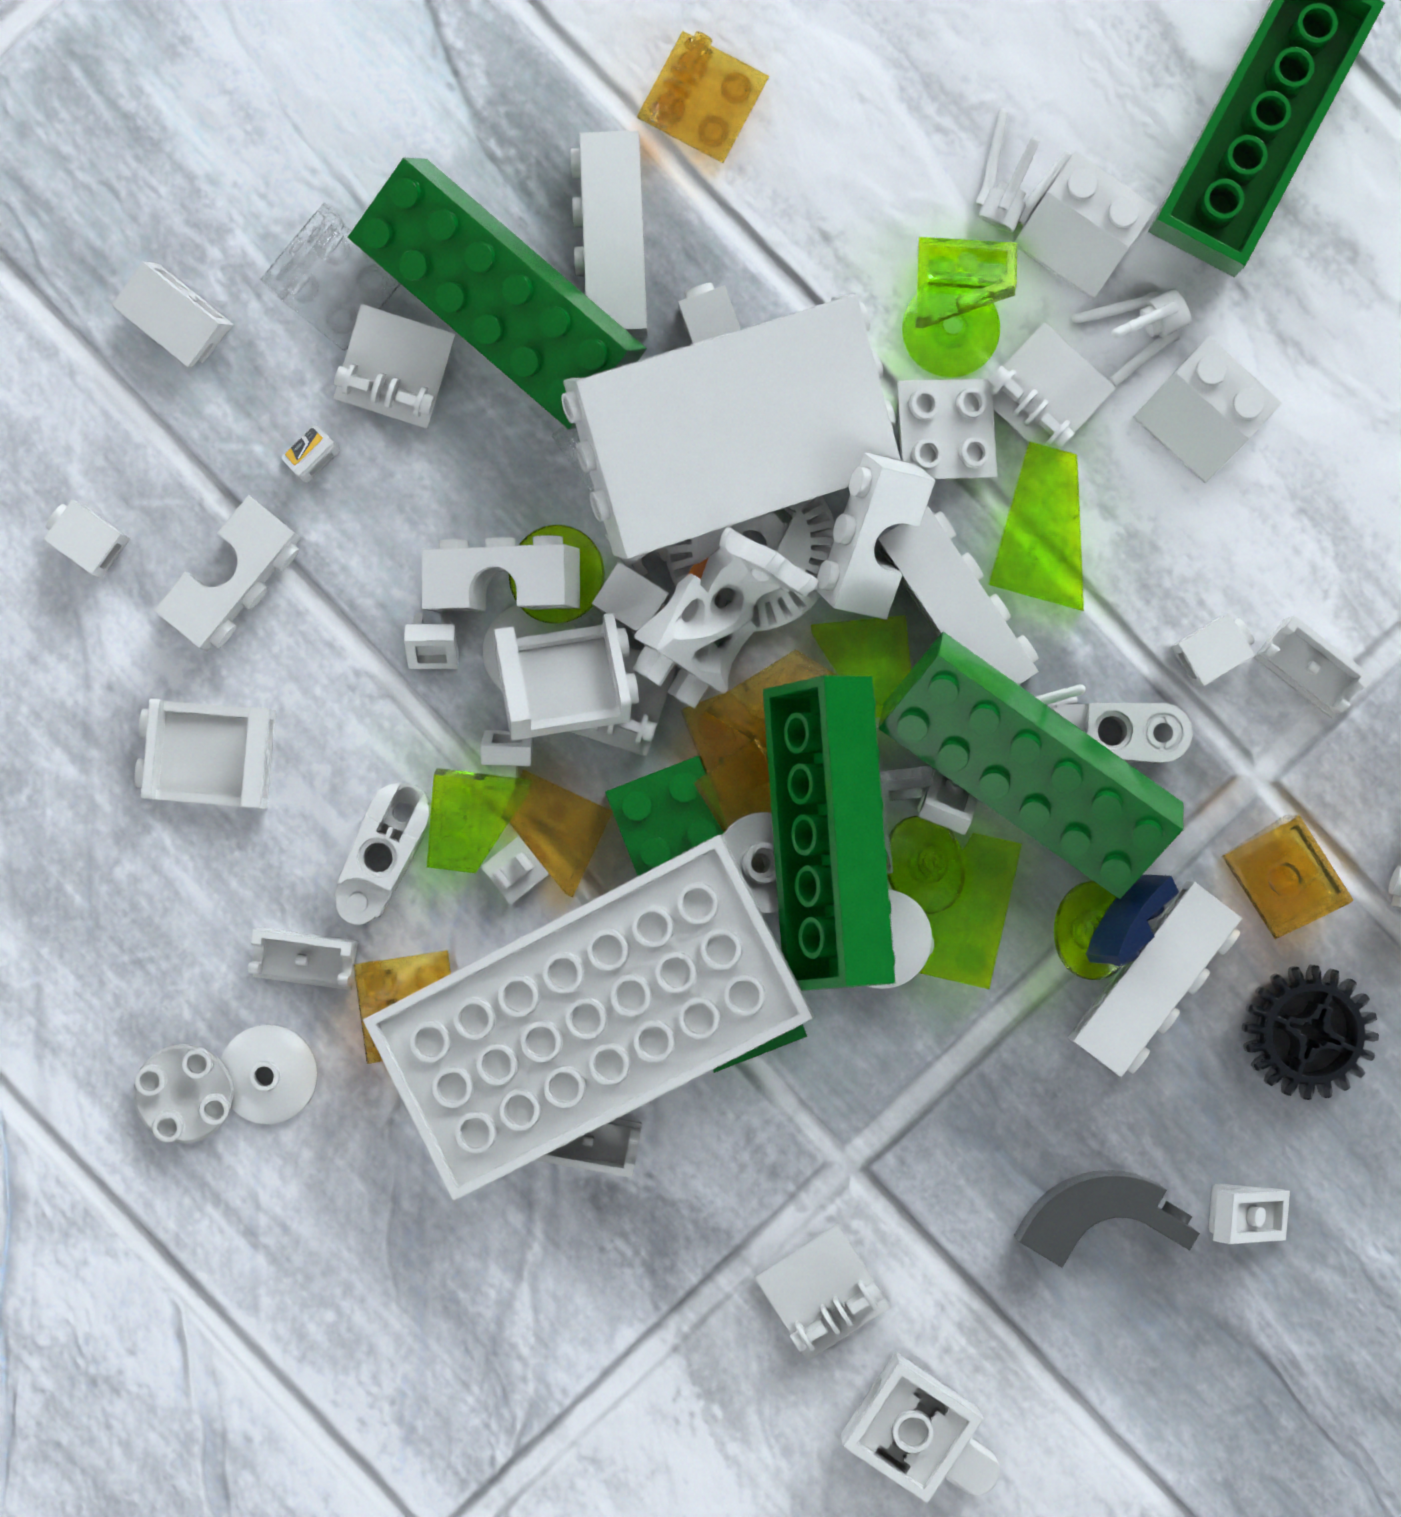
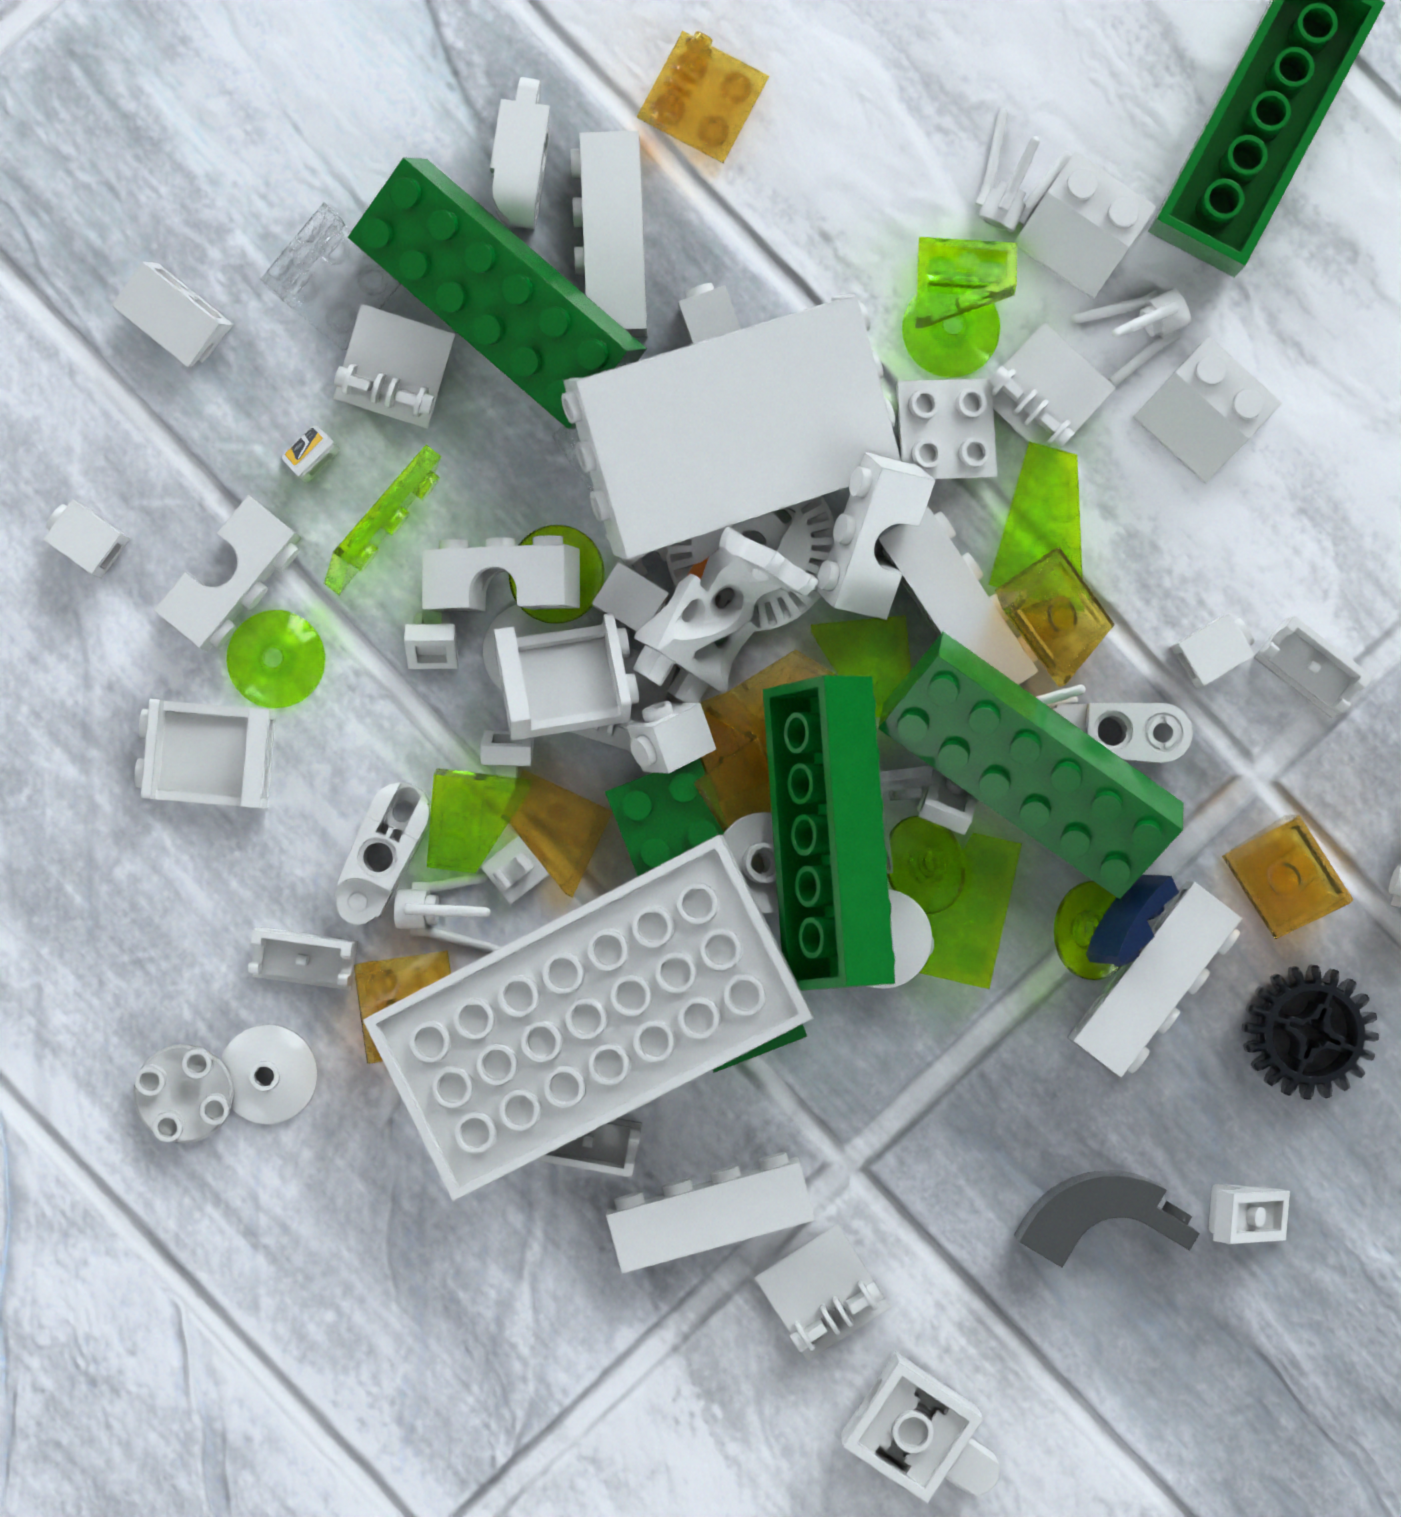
none -> clear neon green dish [227,610,326,708]
none -> clear neon green wing [324,444,442,595]
none -> white plant [394,873,502,954]
none -> white piece [490,77,550,230]
none -> white brick [606,1152,816,1274]
none -> white brick [626,701,716,773]
none -> clear yellow slope [995,547,1115,687]

